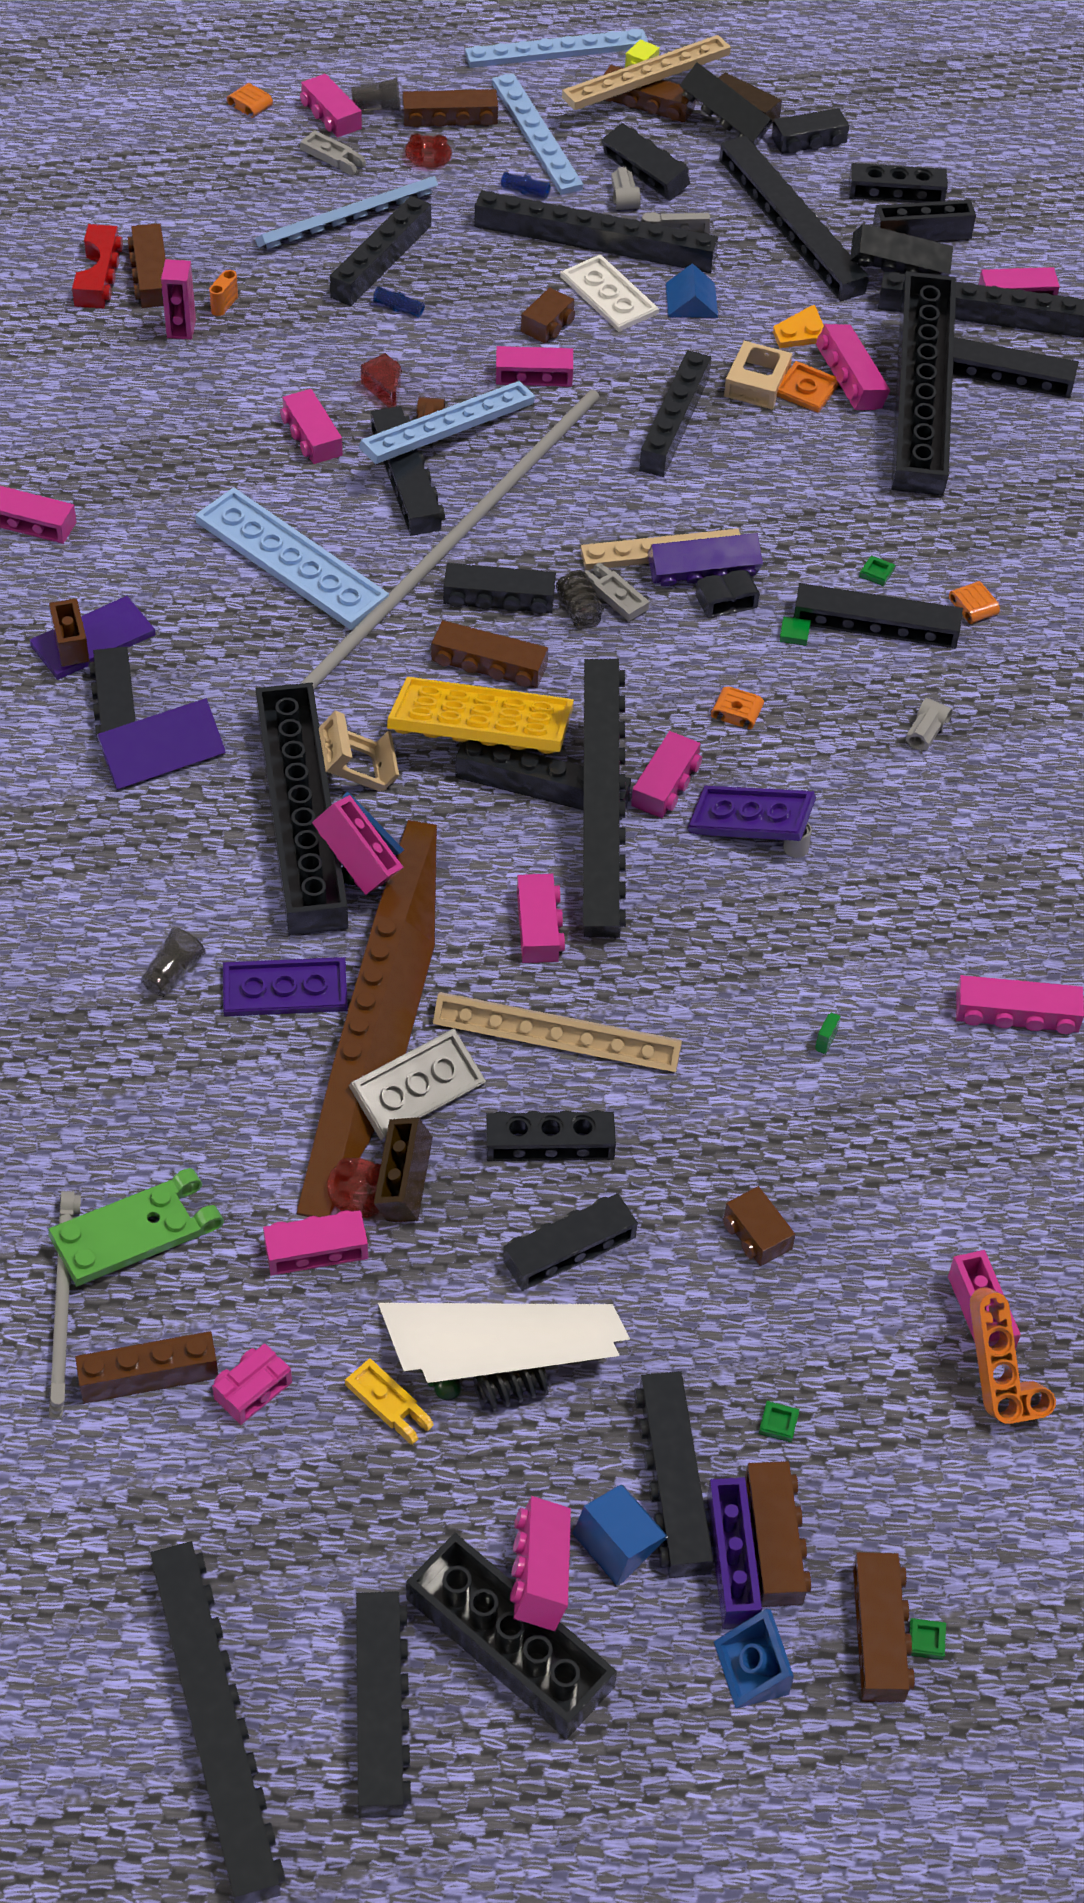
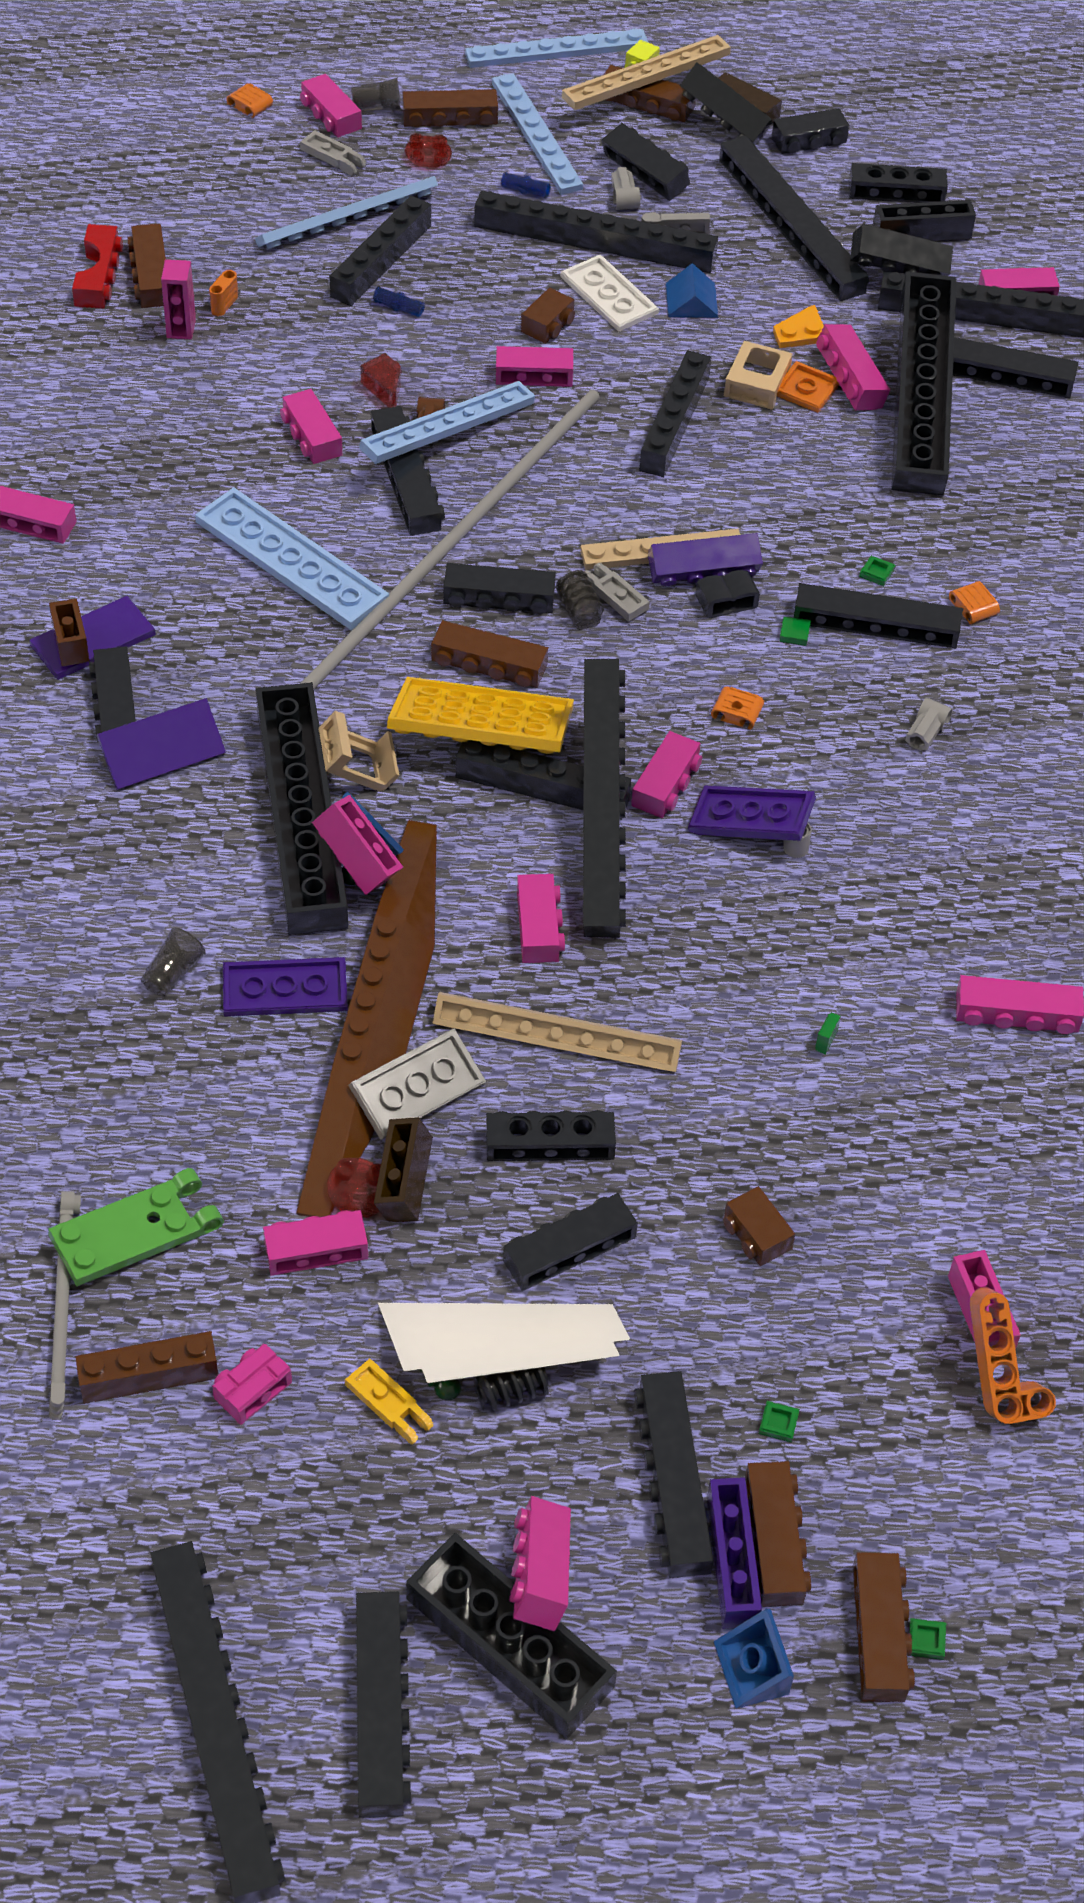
blue slope [572,1484,668,1586] -> none

